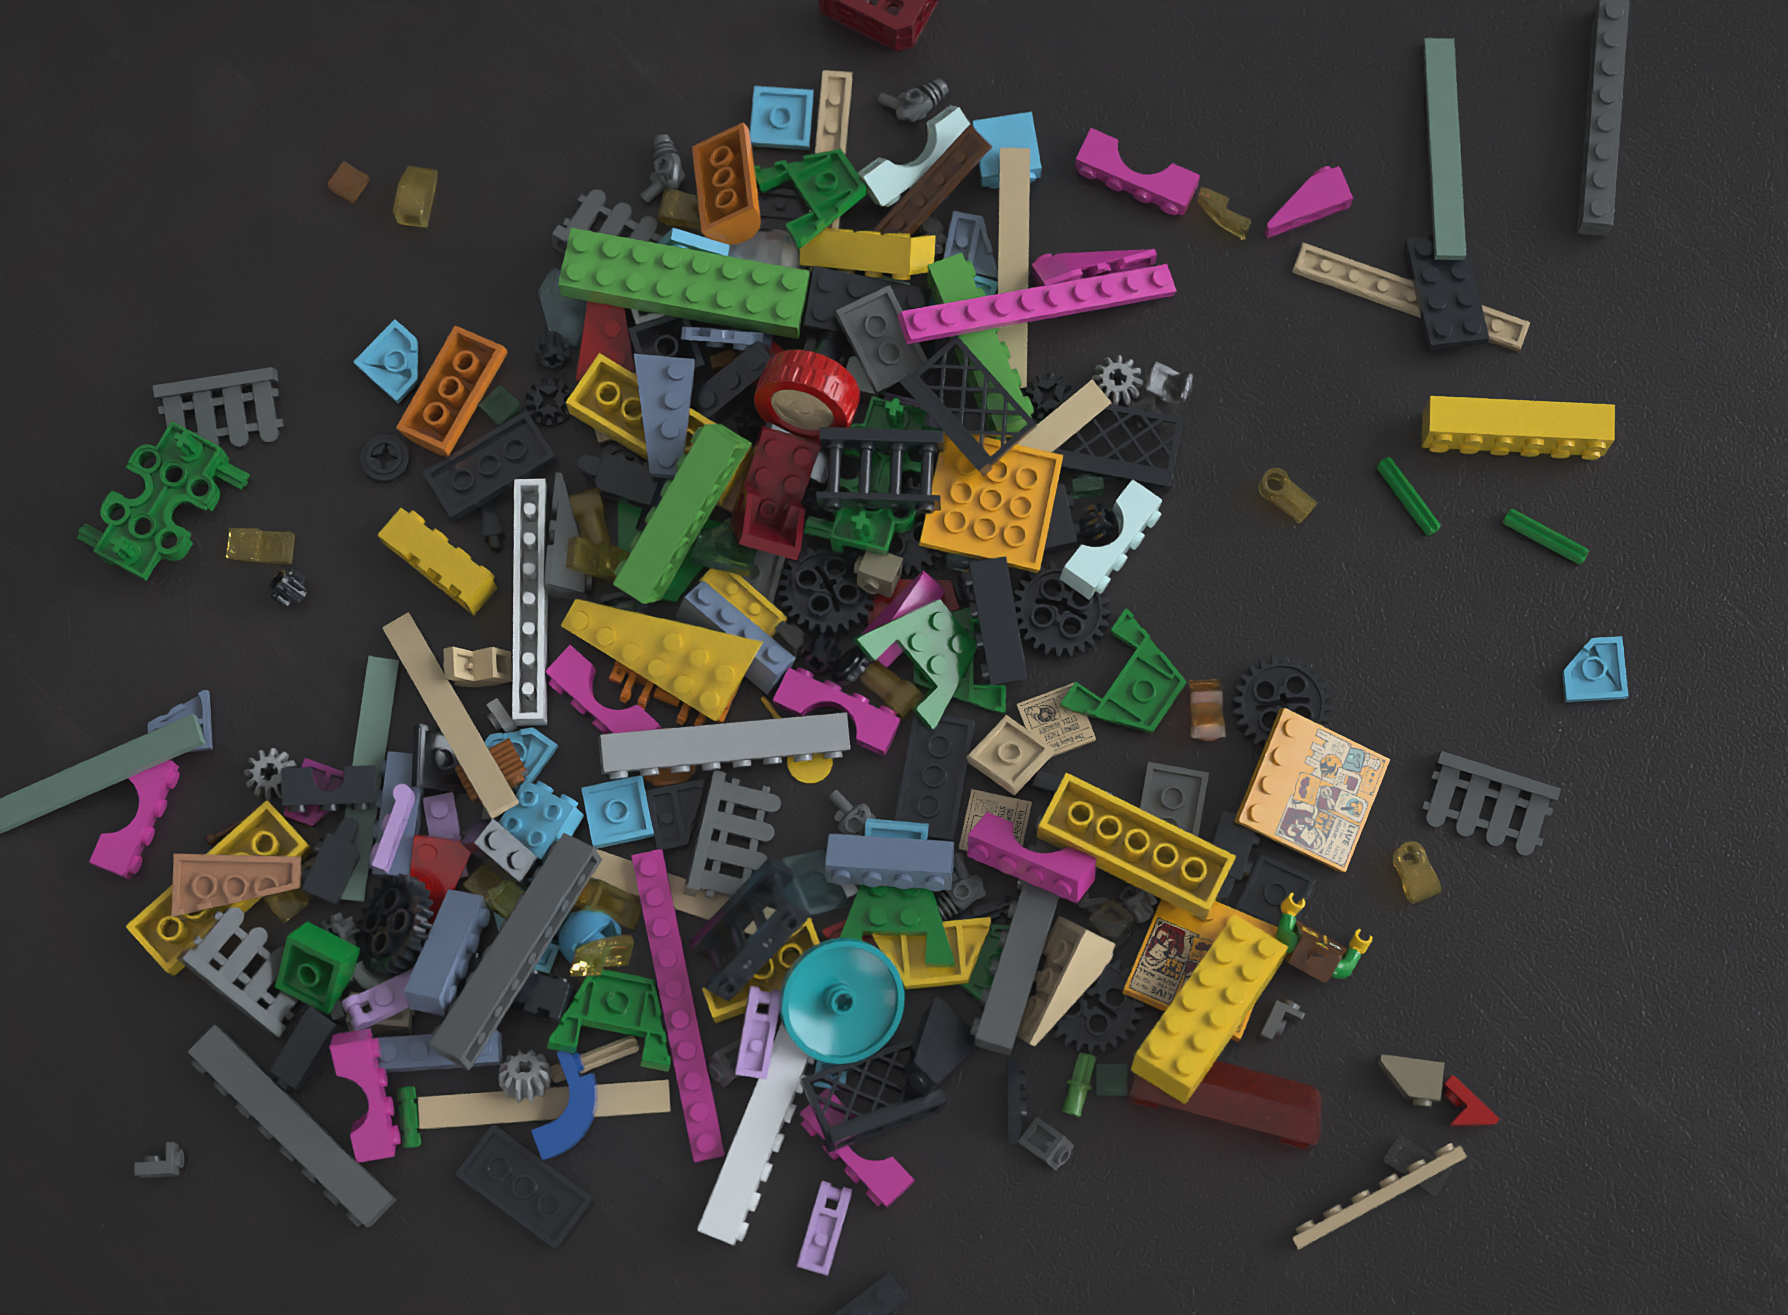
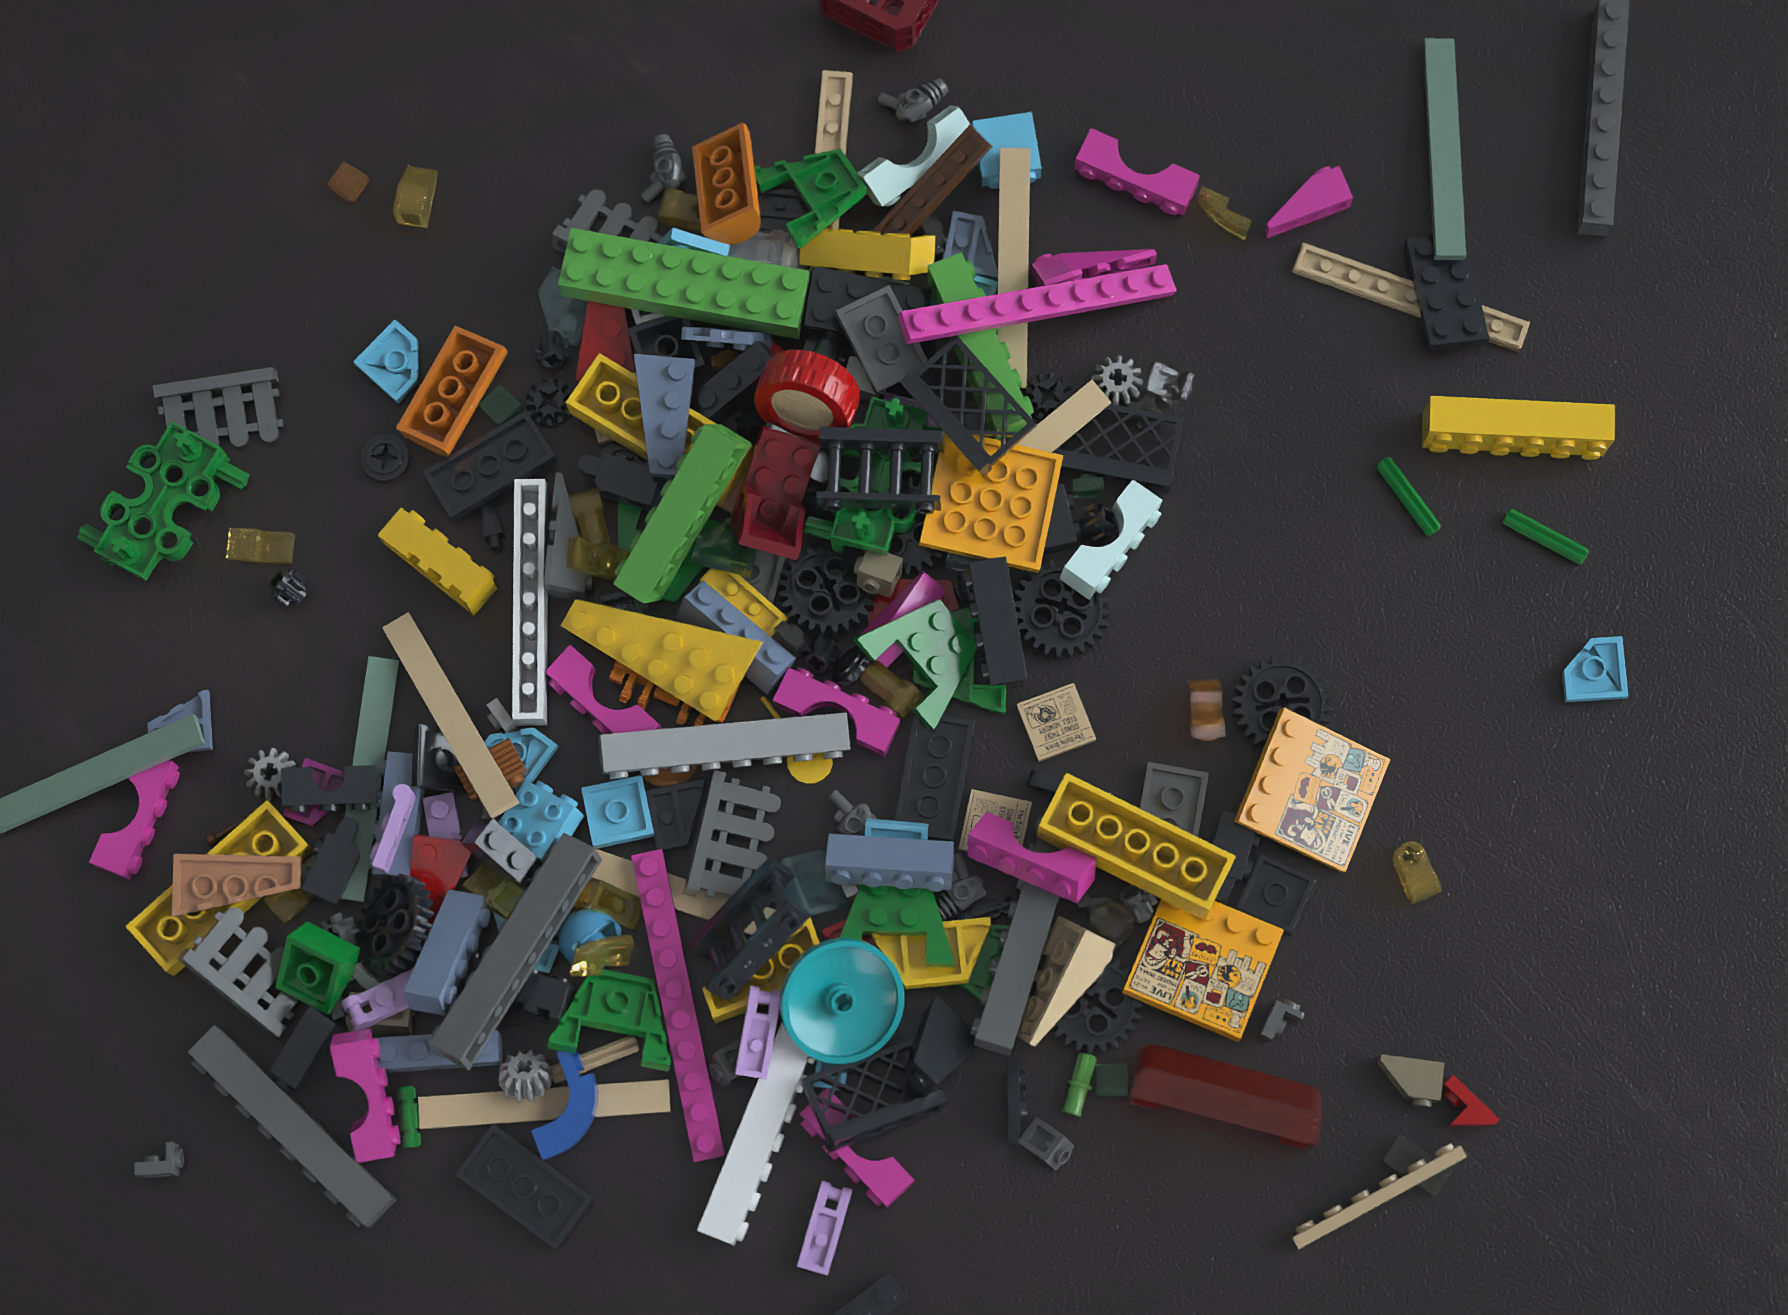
tan brick [443,647,512,687] -> none
medium azure plate [750,86,814,150] -> none
tan tile [967,715,1054,796] -> none
green wing [1059,608,1187,734] -> none
yellow brick [1131,914,1288,1104] -> none
clear yellow piece [1258,468,1318,524] -> none
torso [1276,893,1373,983] -> none
dark grey fence [1422,751,1561,855] -> none

